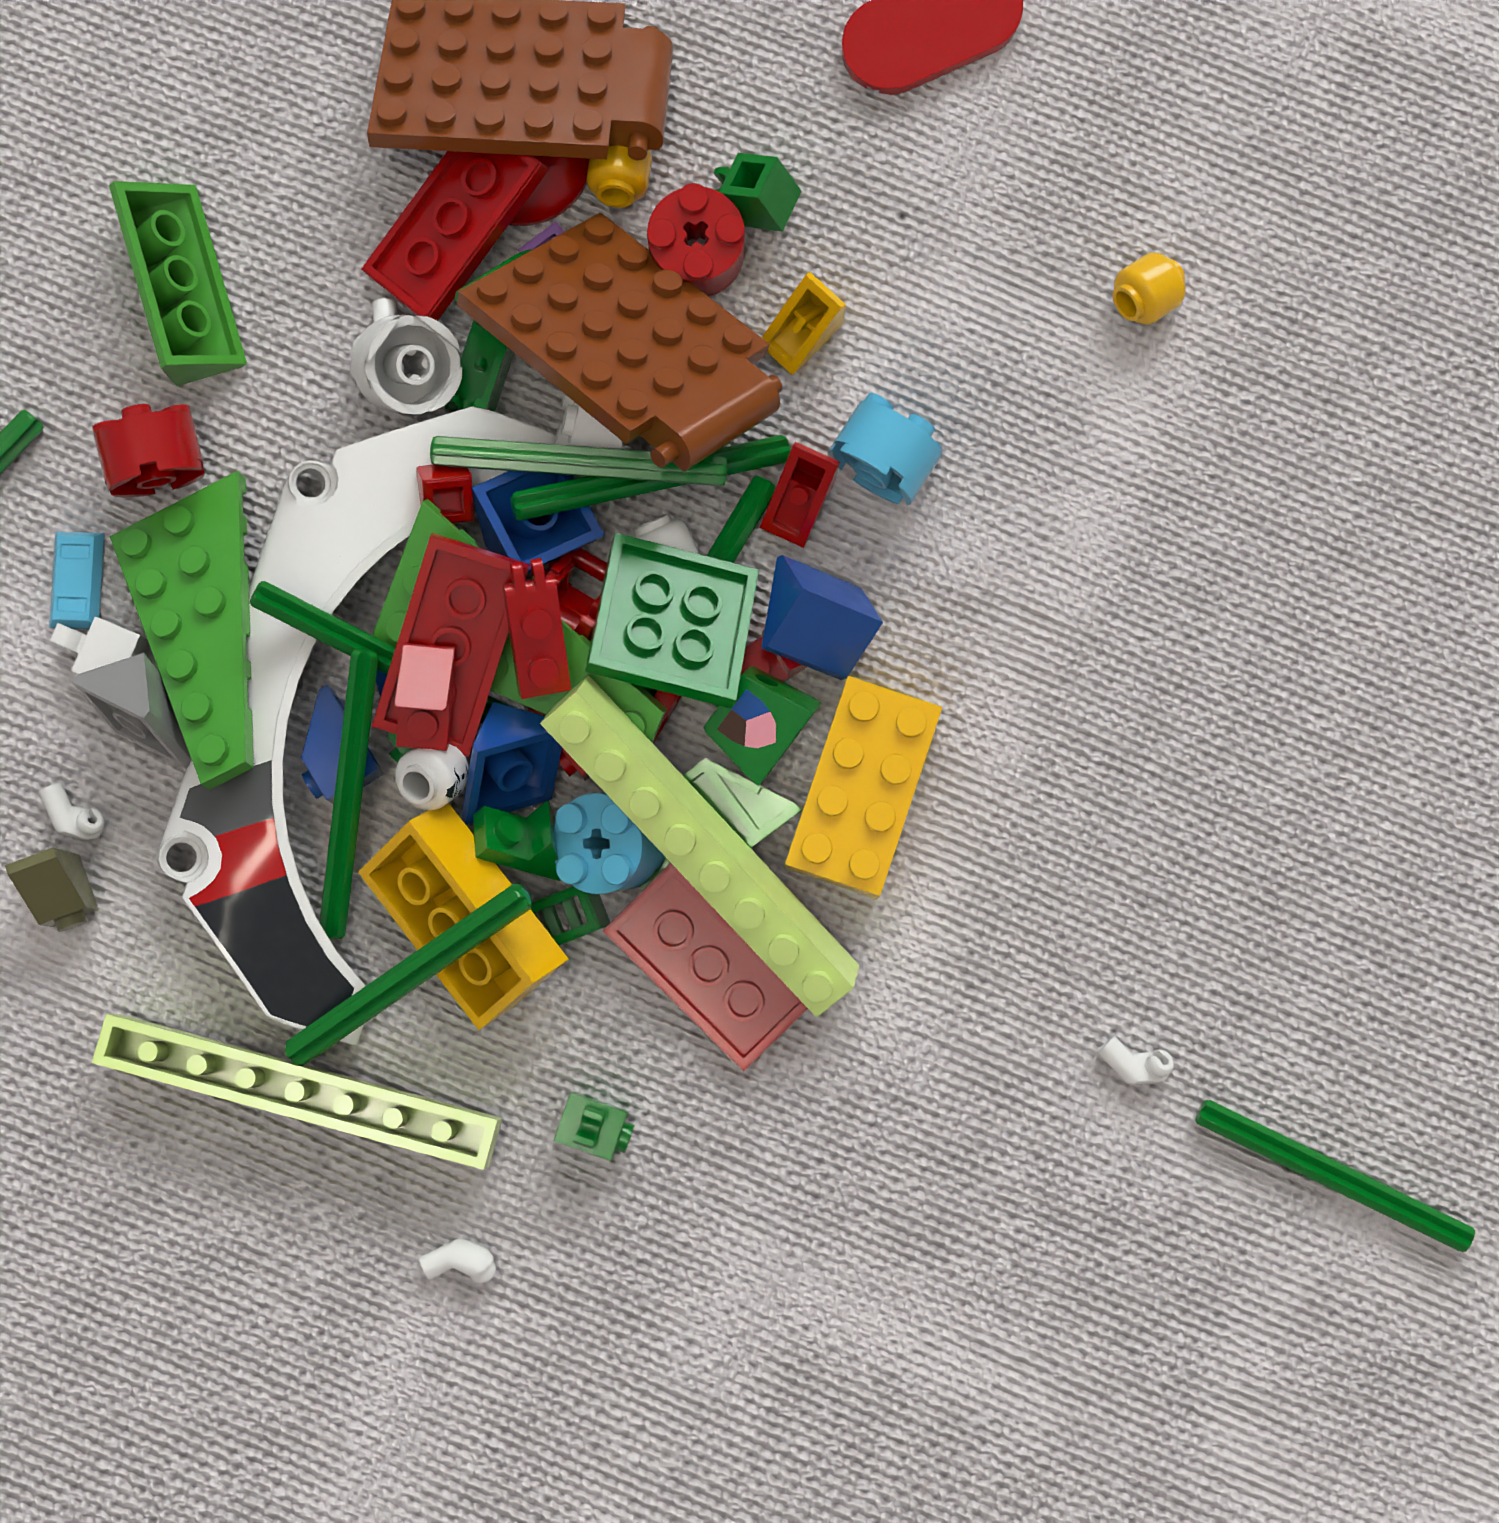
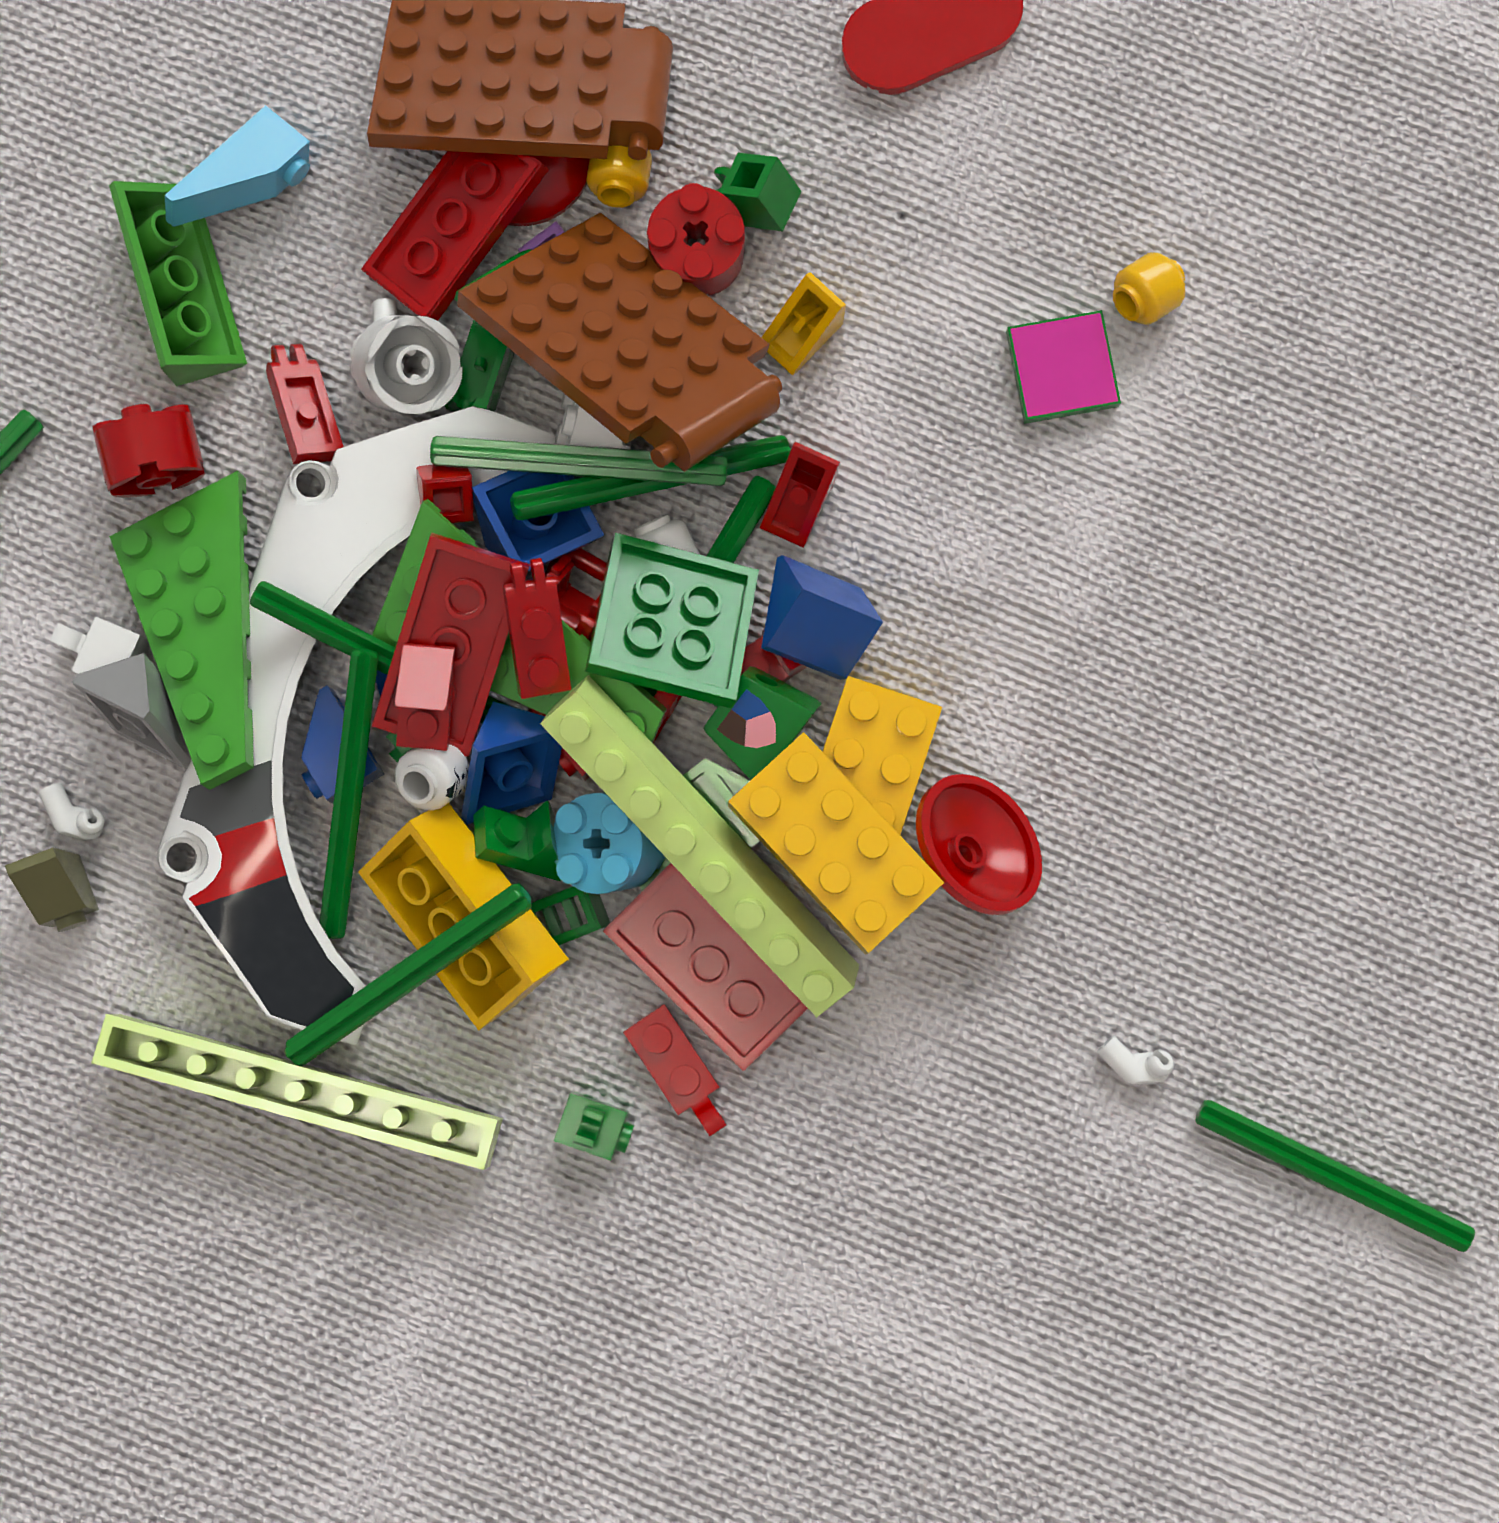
medium azure tile [49,532,105,629] -> none
white arm [419,1239,496,1284] -> none
medium azure brick [828,392,942,505] -> none
none -> medium azure slope [165,105,310,227]
none -> hinge [266,344,344,465]
none -> red plate [623,1004,727,1136]
none -> yellow brick [728,732,944,955]
none -> red dish [916,774,1042,915]
none -> dark pink tile [1006,310,1121,424]

